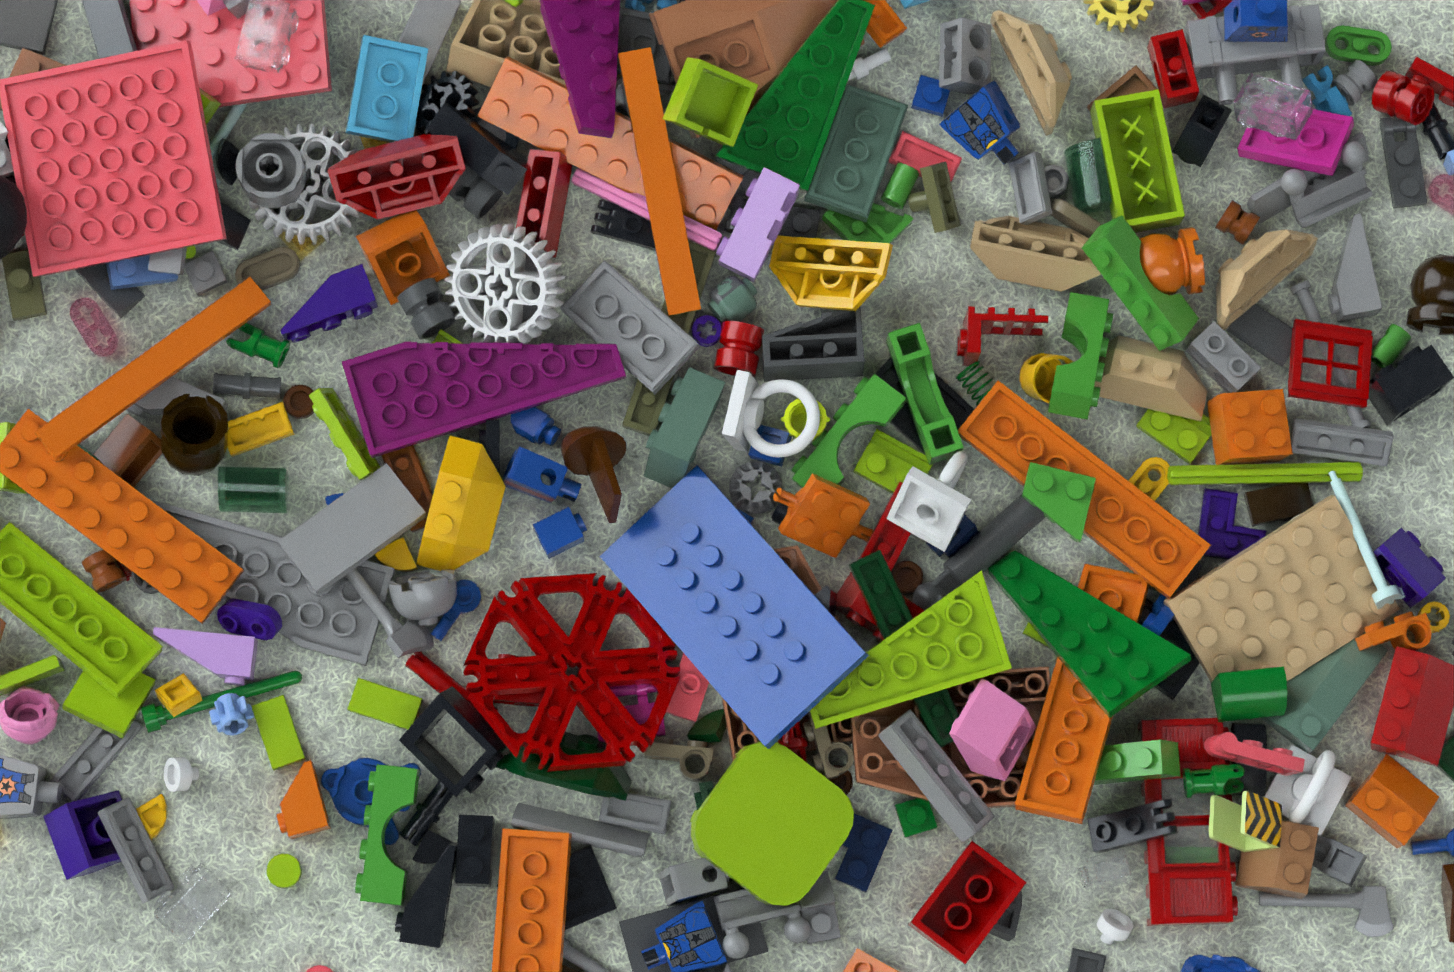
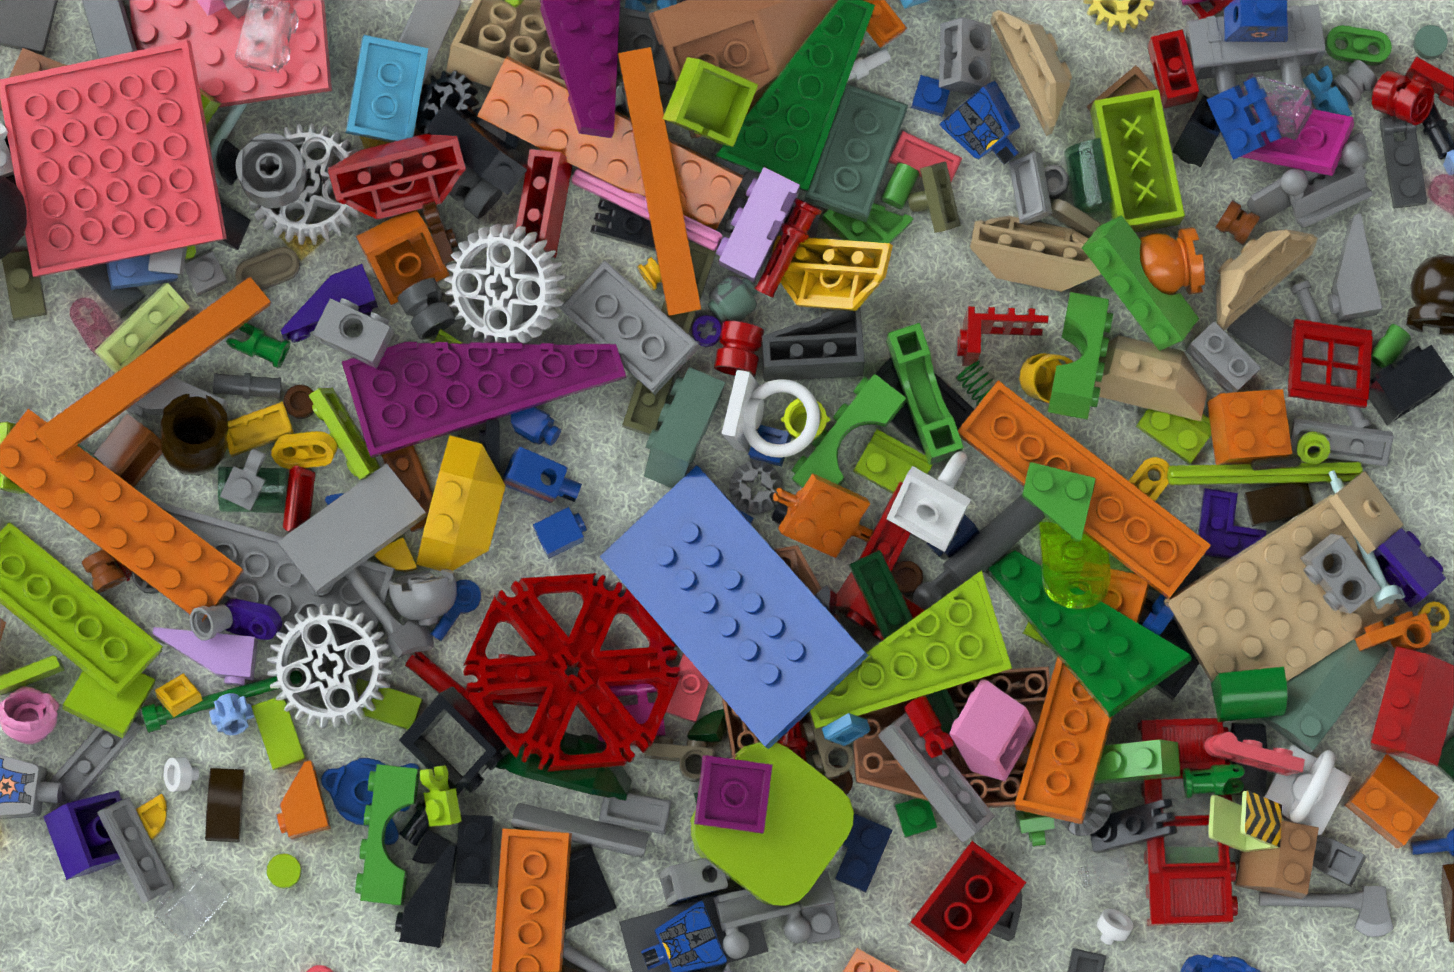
reddish brown piece [561,426,626,523] -> none
none -> yellowish green plate [94,283,190,373]
none -> light grey piece [190,604,233,640]
none -> dark brown slope [205,768,245,842]
none -> light grey plate [220,448,267,511]
none -> white gear [267,604,393,729]
none -> yellow plate [271,431,337,469]
none -> red tile [283,465,315,532]
none -> light grey brick [313,298,394,369]
none -> lime plate [420,765,462,826]
none -> reddish brown plate [422,201,459,264]
none -> yellow bush [637,257,662,291]
none -> magenta plate [694,755,772,833]
none -> red pin [754,198,822,298]
none -> dark azure tile [822,713,871,746]
none -> red bar [904,696,954,758]
none -> bright green tile [1015,811,1055,847]
none -> clear neon green tile [1038,522,1111,609]
none -> light grey gear [1062,786,1112,836]
none -> blue plate [1206,77,1282,160]
none -> clear smoke piece [1251,455,1301,471]
none -> lime plate [1297,431,1330,464]
none -> light grey brick [1300,533,1381,614]
none -> tan plate [1328,471,1404,554]
none -> sand green tile [1413,25,1448,60]

